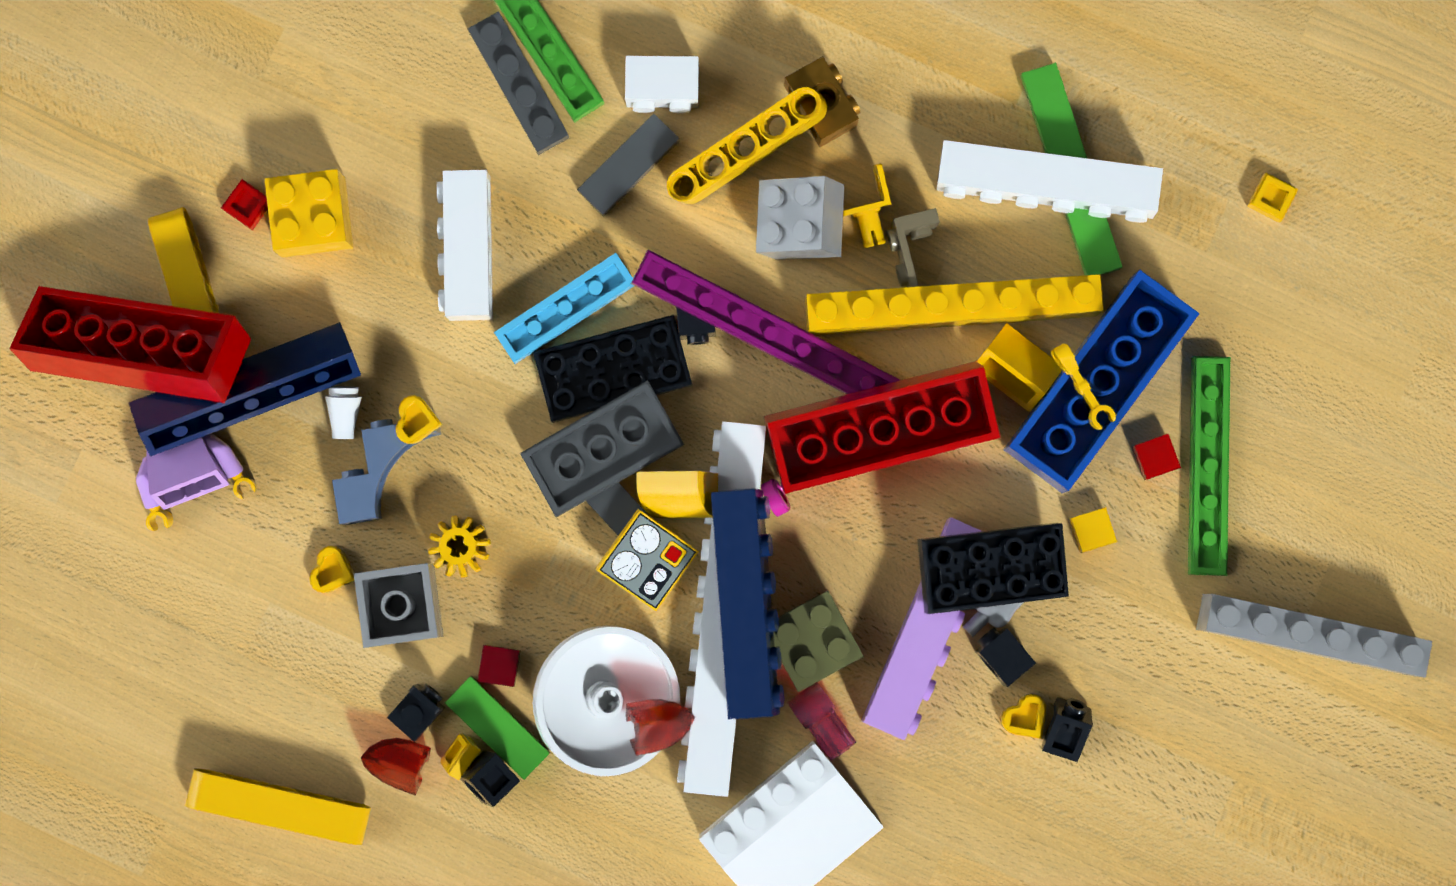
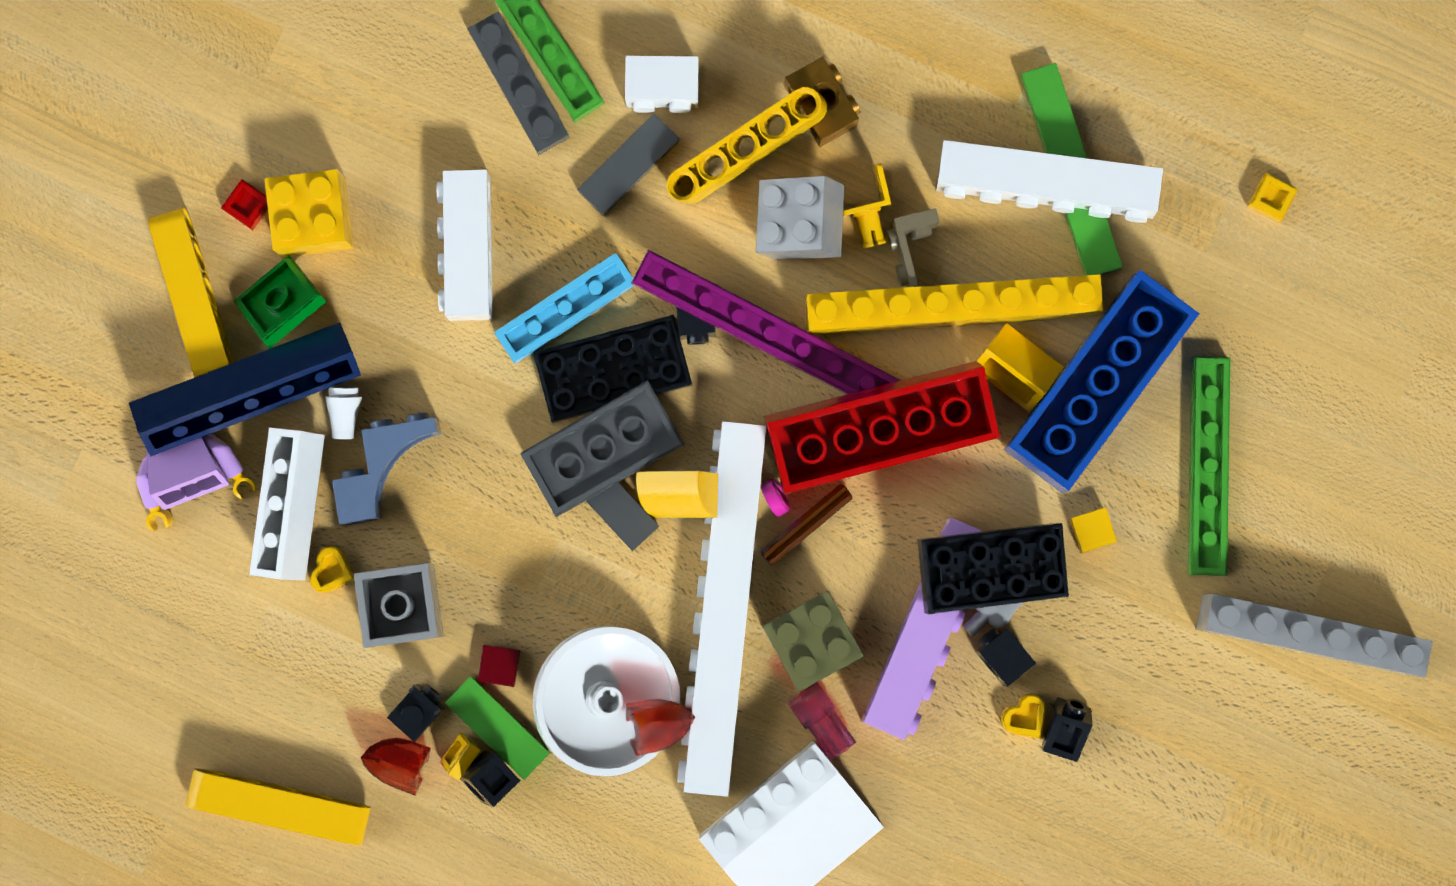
red brick [9,286,251,403] -> none
yellow tile [396,395,443,444] -> none
yellow gear [428,515,491,578] -> none
tile [595,509,699,611] -> none
dark blue brick [711,489,785,719] -> none
yellow piece [1051,344,1116,430] -> none
red tile [1132,434,1181,481] -> none
none -> green tile [233,255,327,349]
none -> white brick [249,427,325,581]
none -> reddish brown axle [761,484,853,565]

